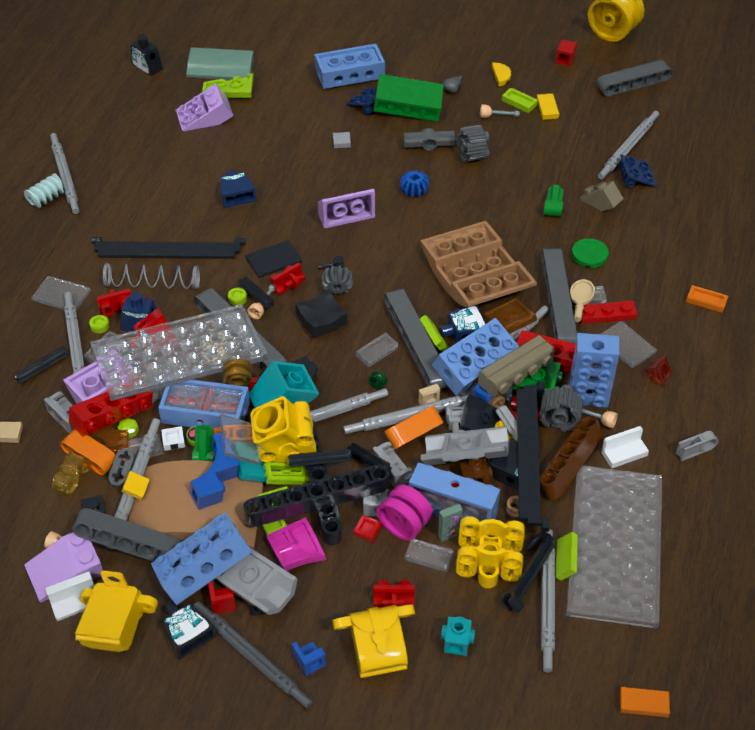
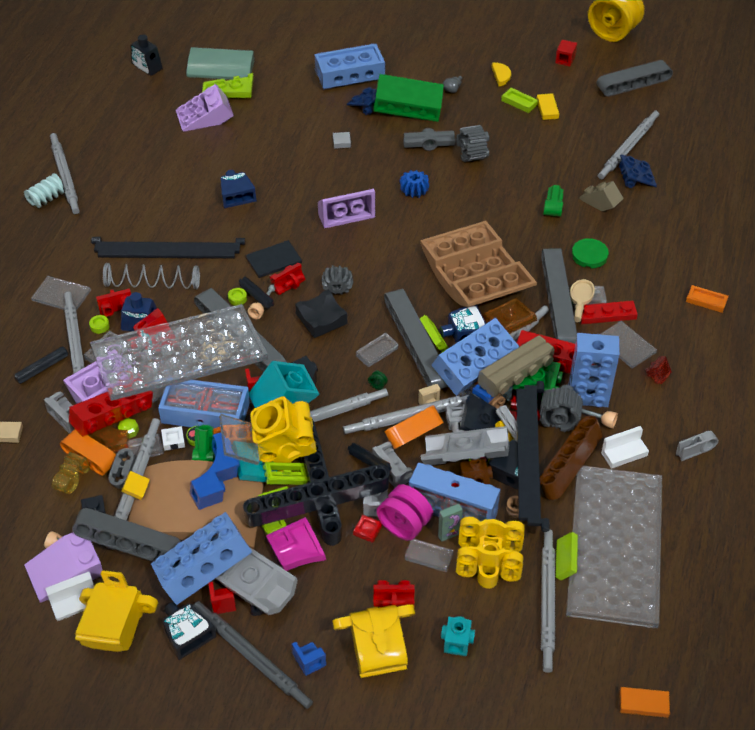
pearl gold wheel [223,359,252,386] -> none
black axle [288,449,351,467] -> none
black hand [318,256,344,269] -> none
hinge [480,104,520,118] -> none
black piece [500,532,555,613] -> none

